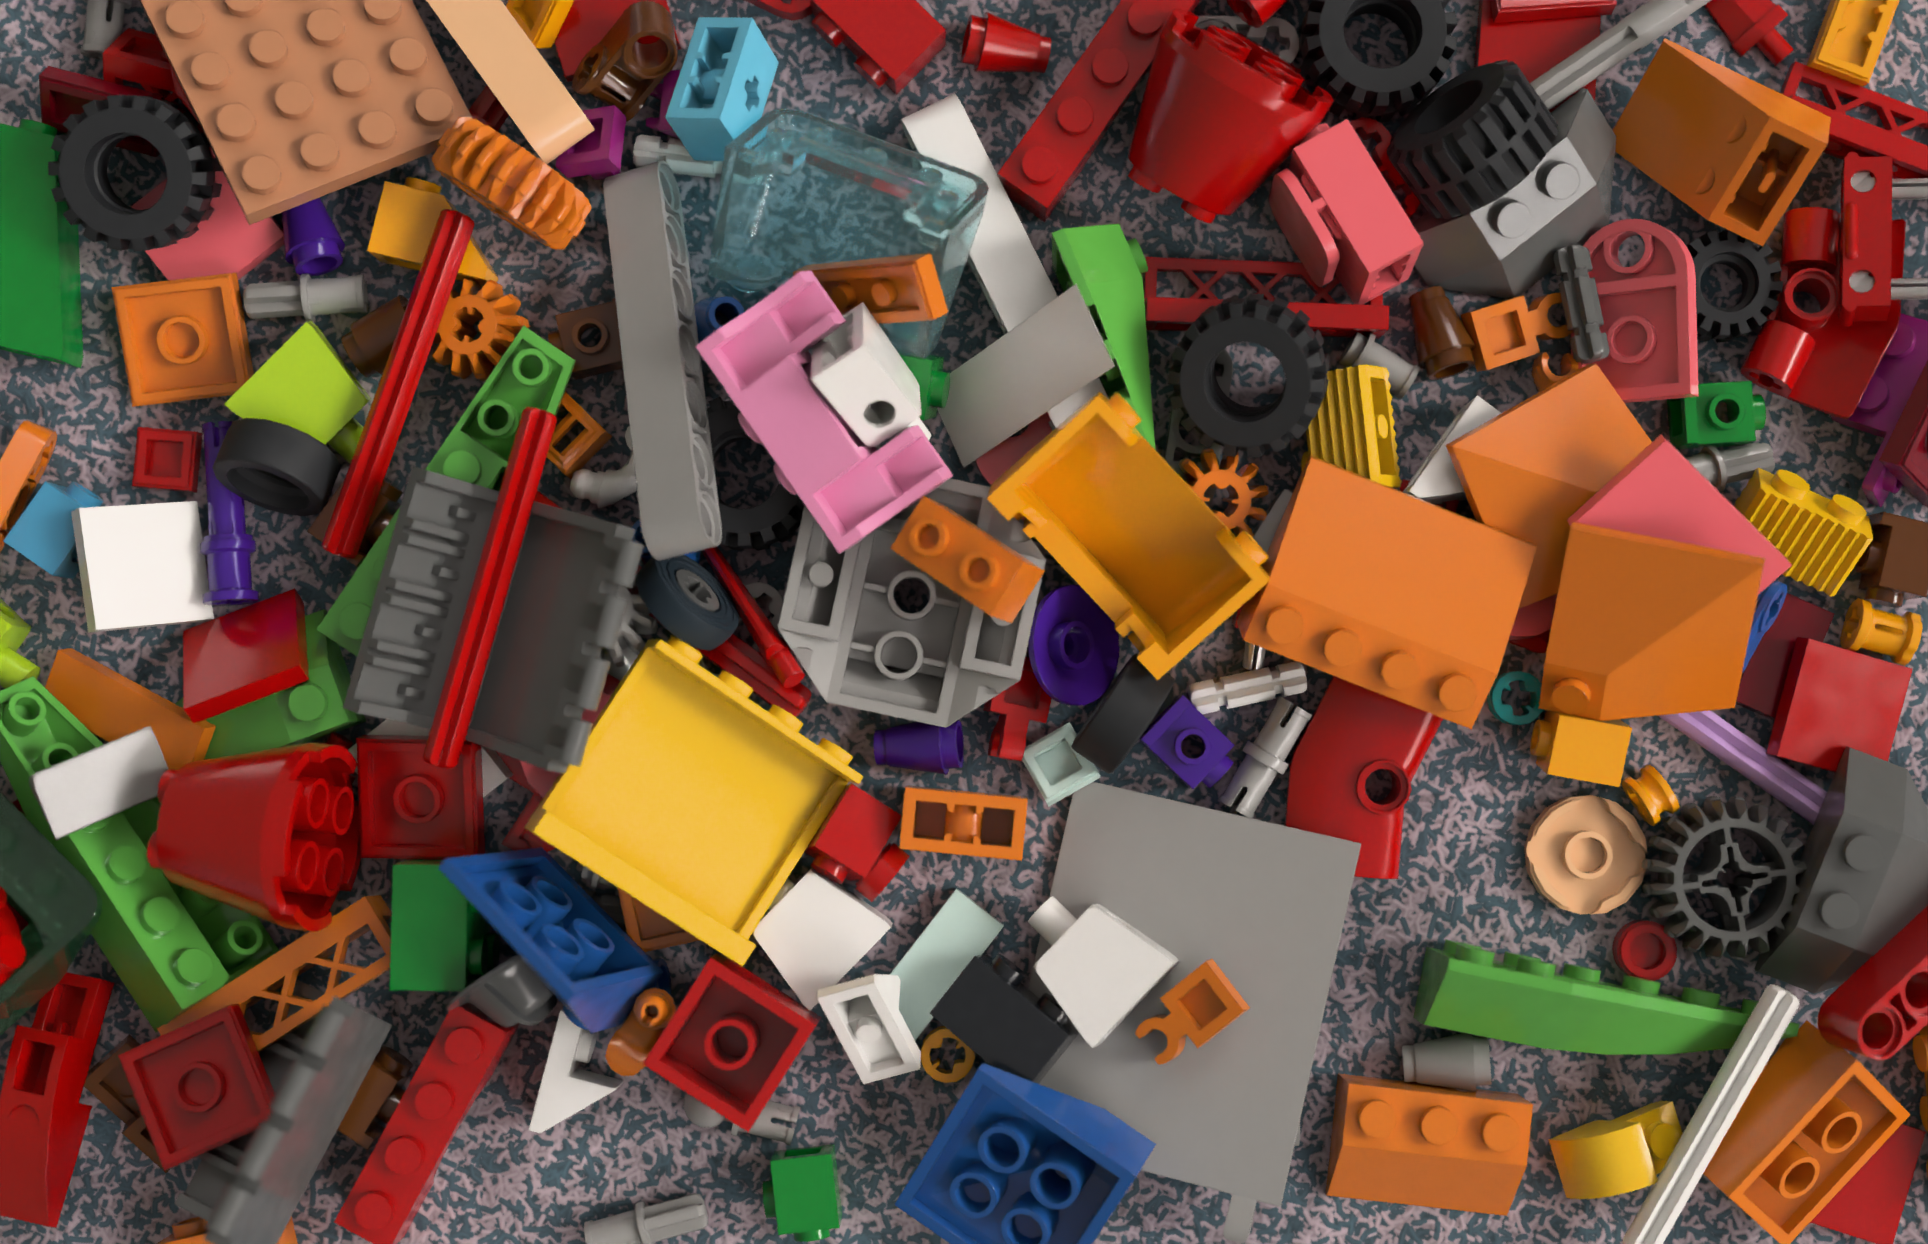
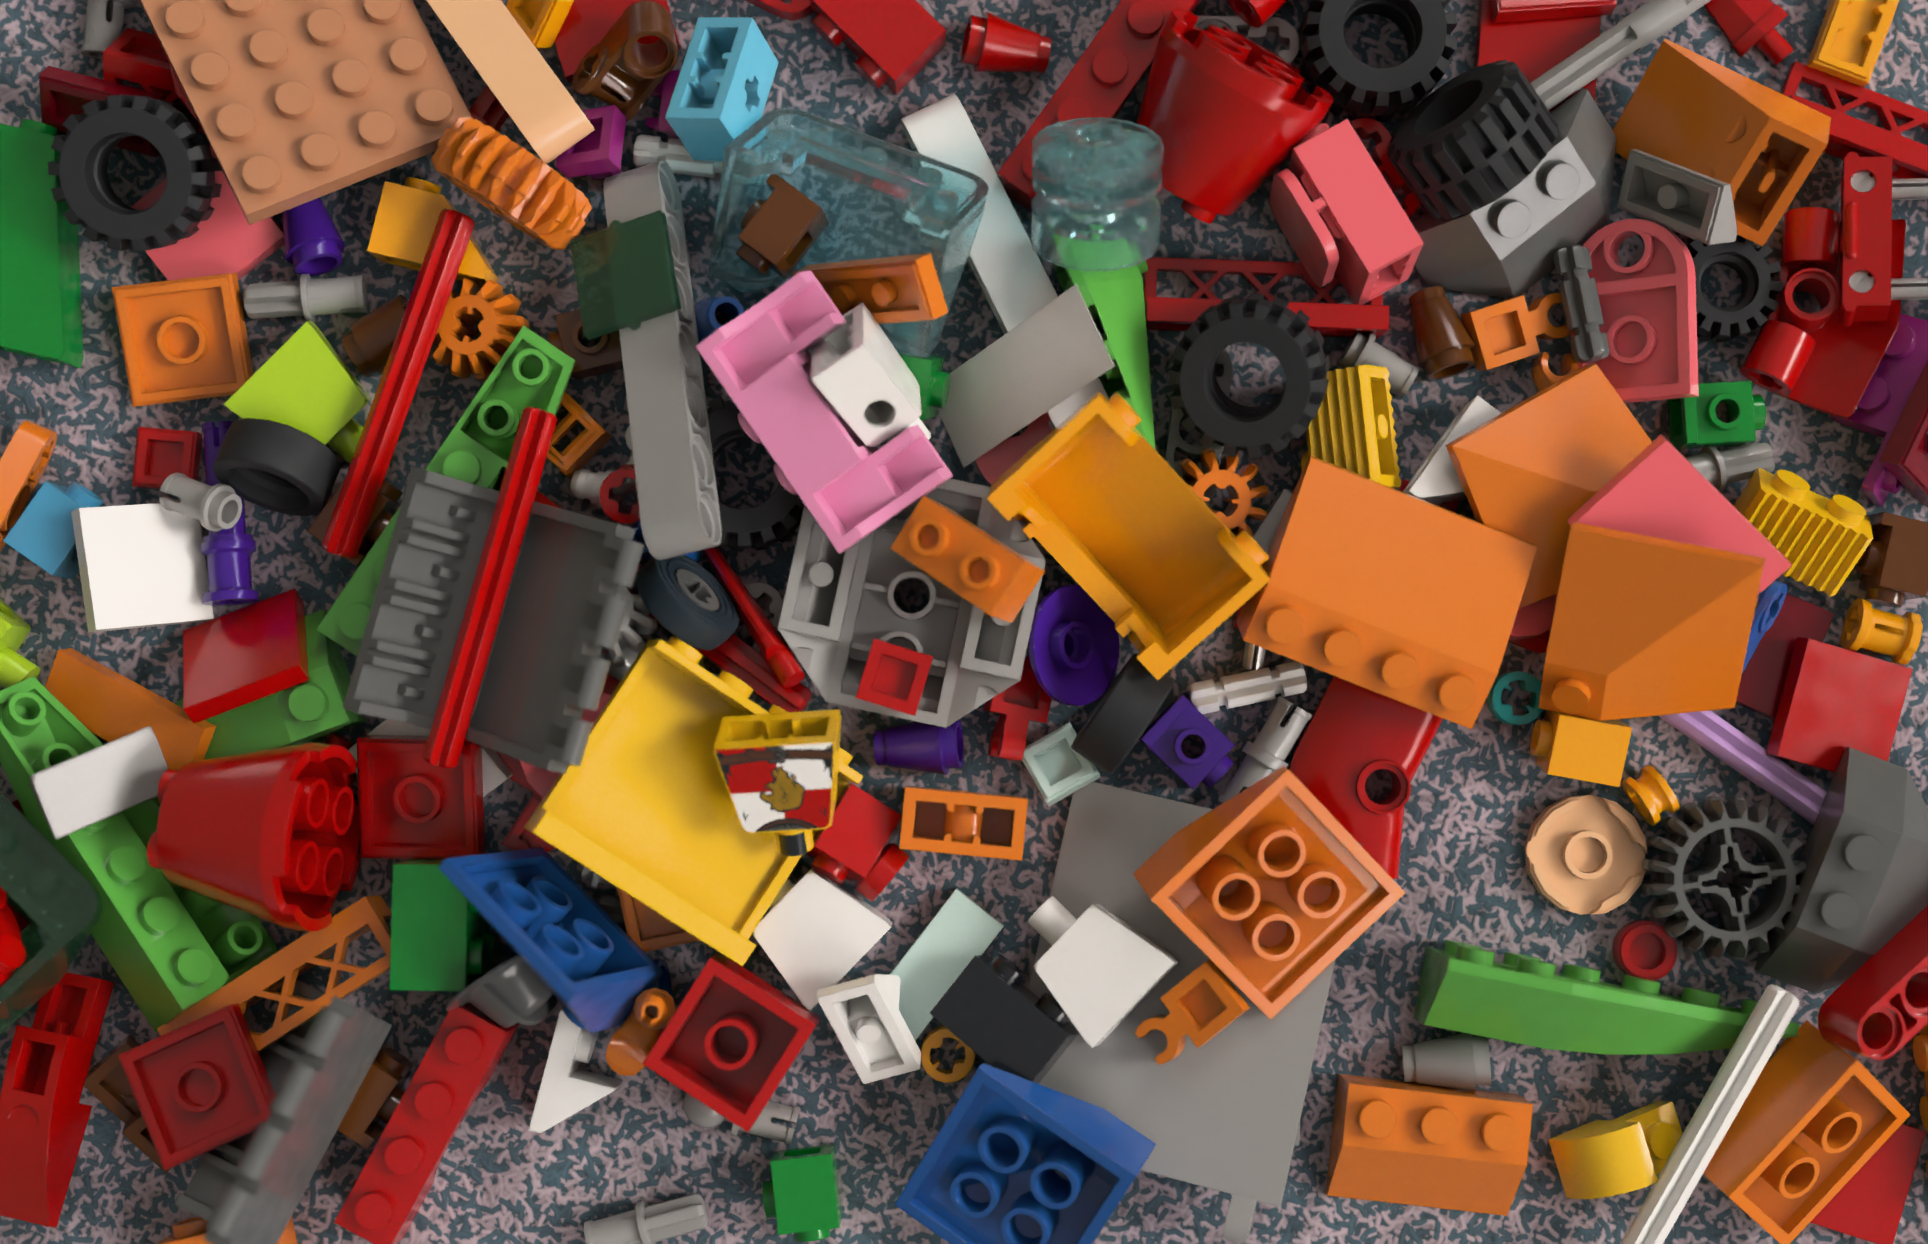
none -> light grey pin [159,473,242,531]
none -> clear green piece [570,210,681,340]
none -> red bush [599,464,640,523]
none -> torso [714,709,841,856]
none -> reddish brown brick [735,172,829,280]
none -> red plate [856,638,933,716]
none -> clear light blue wheel [1031,117,1164,271]
none -> orange slope [1133,765,1405,1020]
none -> light grey slope [1616,149,1737,245]

